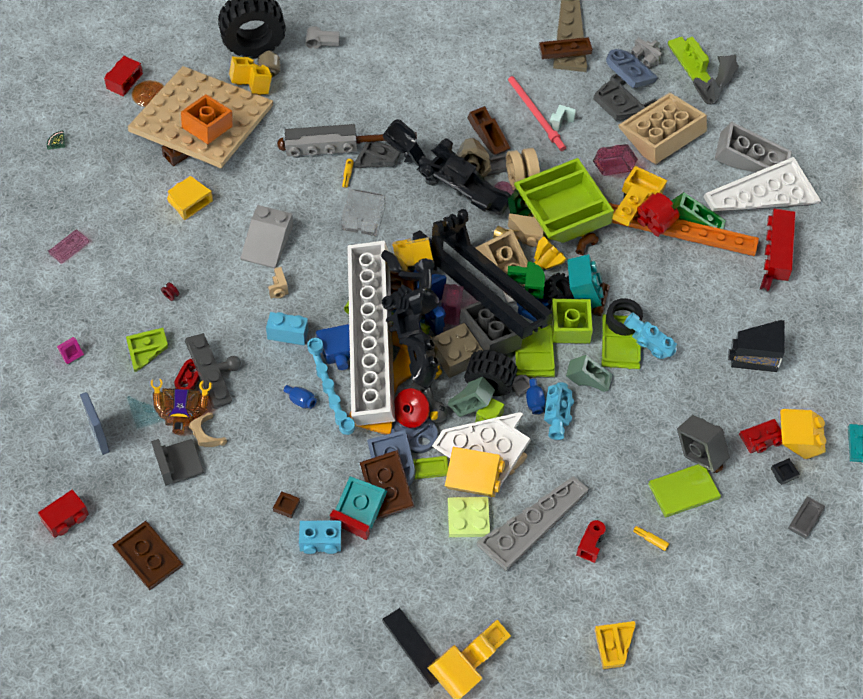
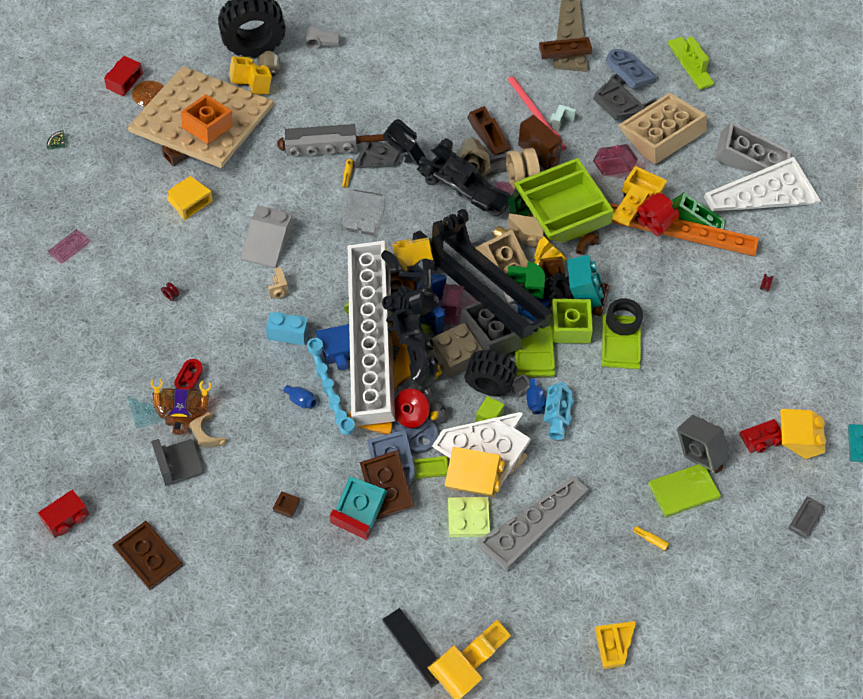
dark pink tile [57,337,84,364] -> none
sand blue tile [80,392,110,455] -> none
lime wing [126,328,168,372] -> none
dark grey plate [185,333,241,409] -> none
medium azure brick [299,521,341,554] -> none
sand green arch [448,377,495,417] -> none
sand green arch [566,355,613,392] -> none
red leg [576,520,606,563] -> none
medium azure brick [624,313,677,359] -> none
light grey hips [631,37,662,68] -> none
dark grey animal [693,54,739,104] -> none
black slope [728,320,785,372] -> none
red brick [763,209,796,281] -> none
black tile [771,458,800,485] -> none
none -> reddish brown brick [518,114,562,170]
none -> reddish brown bracket [539,256,565,280]

